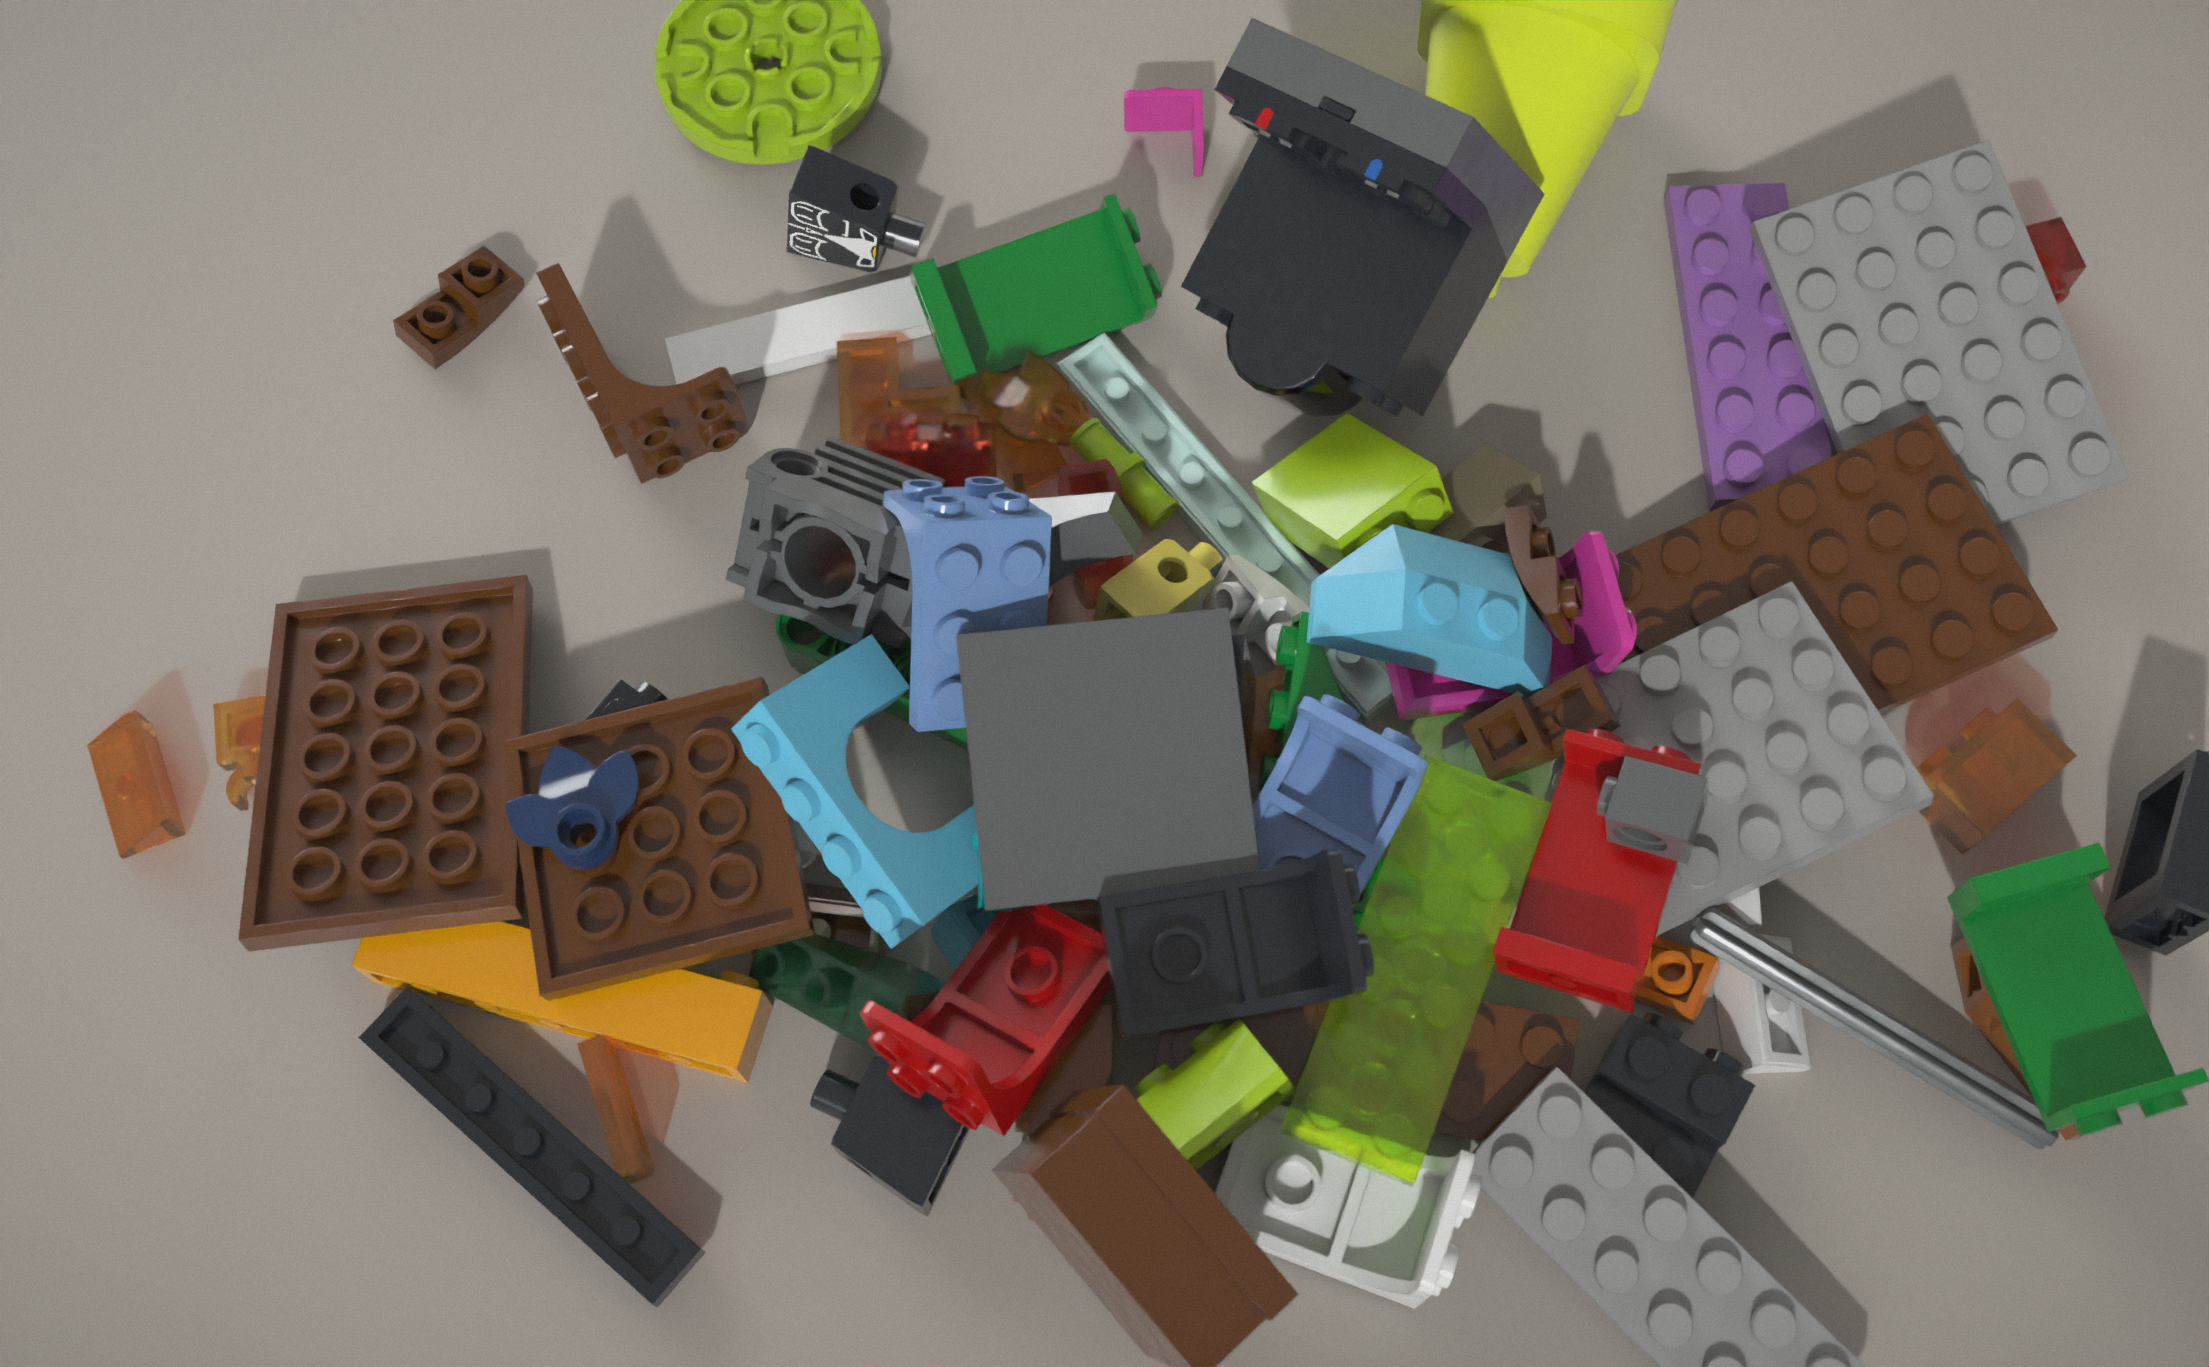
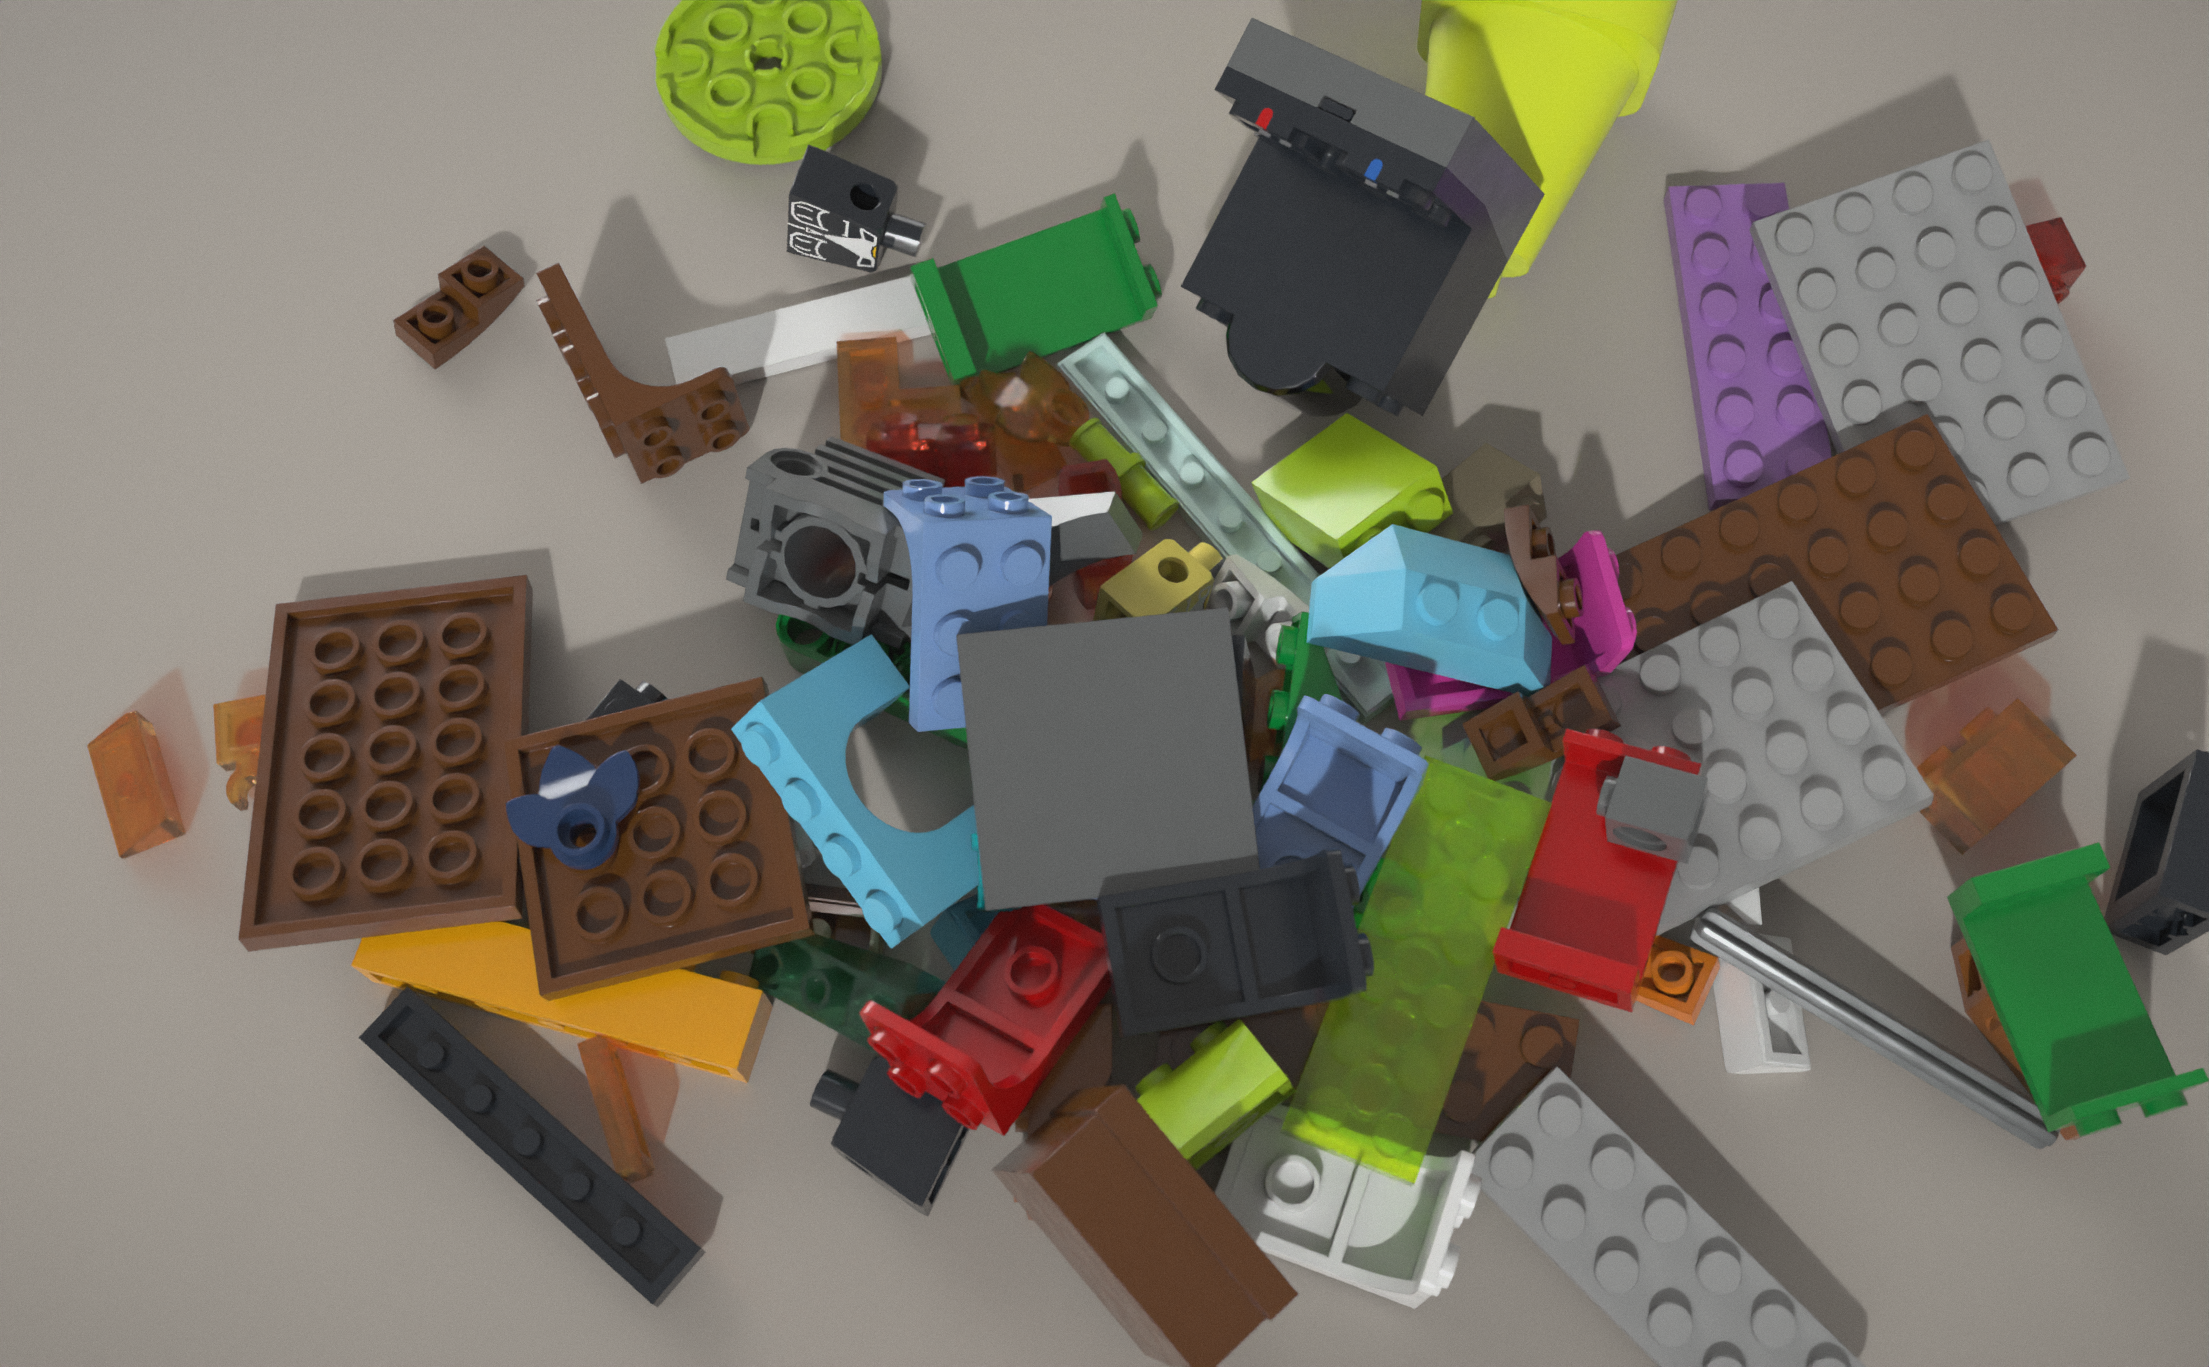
dark pink bracket [1124,87,1204,176] -> none
black plate [1584,1013,1756,1198] -> none

